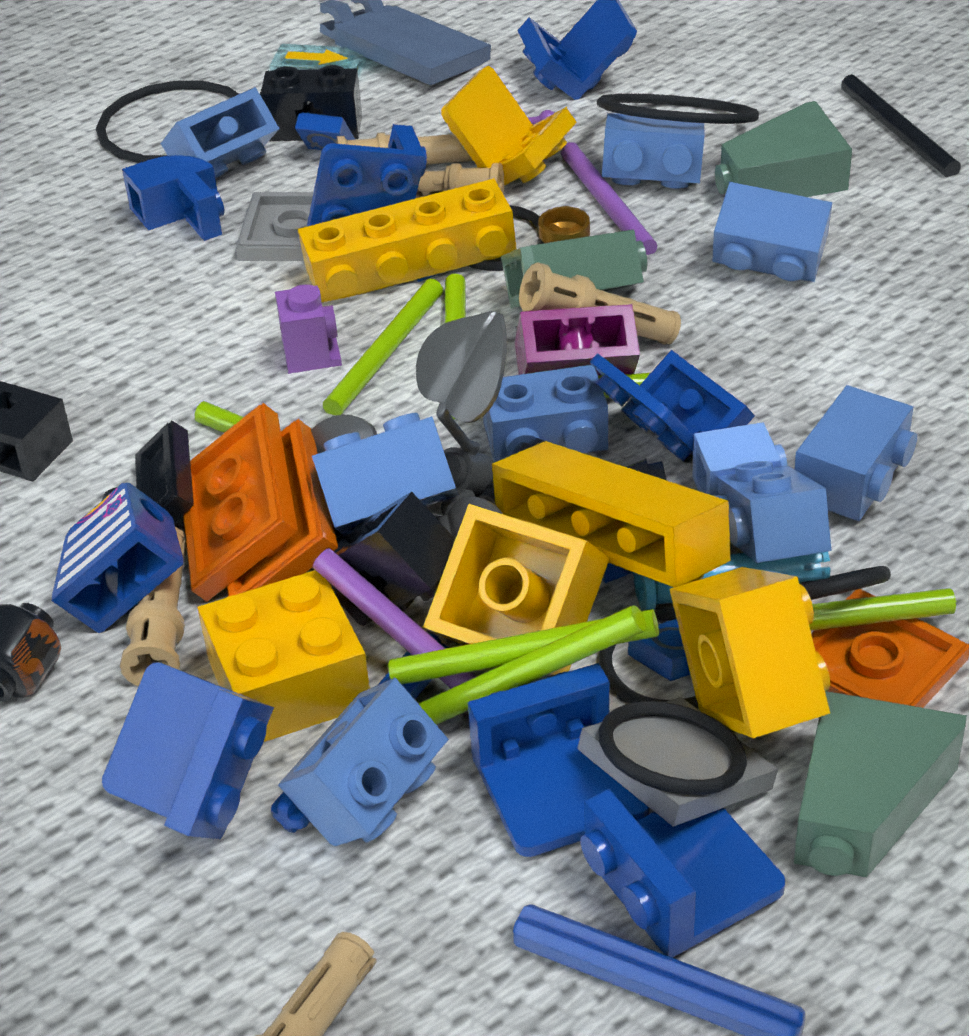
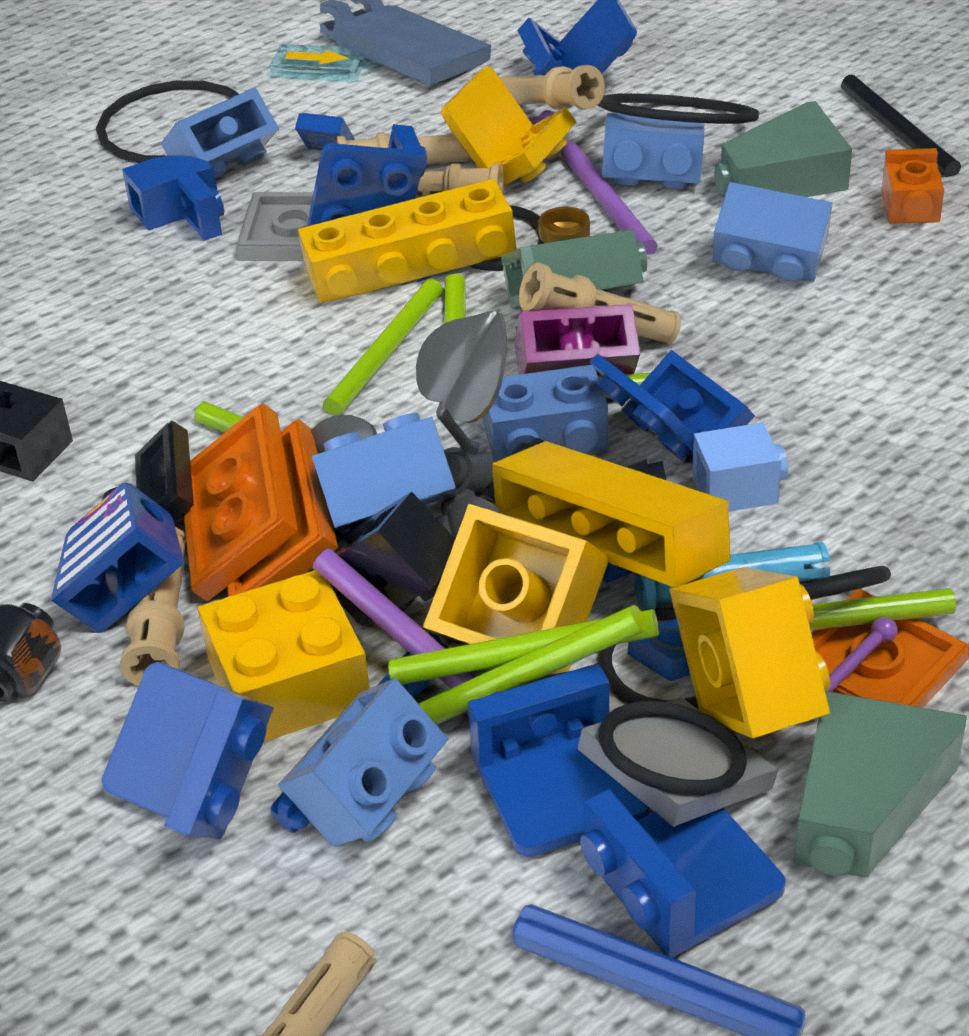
black brick [260,65,362,142] -> none
medium lavender brick [275,284,342,374] -> none
medium blue brick [715,461,832,563] -> none
medium blue brick [794,385,917,521] -> none
none -> tan pin [500,65,605,110]
none -> medium lavender hinge [828,617,897,692]
none -> orange brick [881,148,944,224]

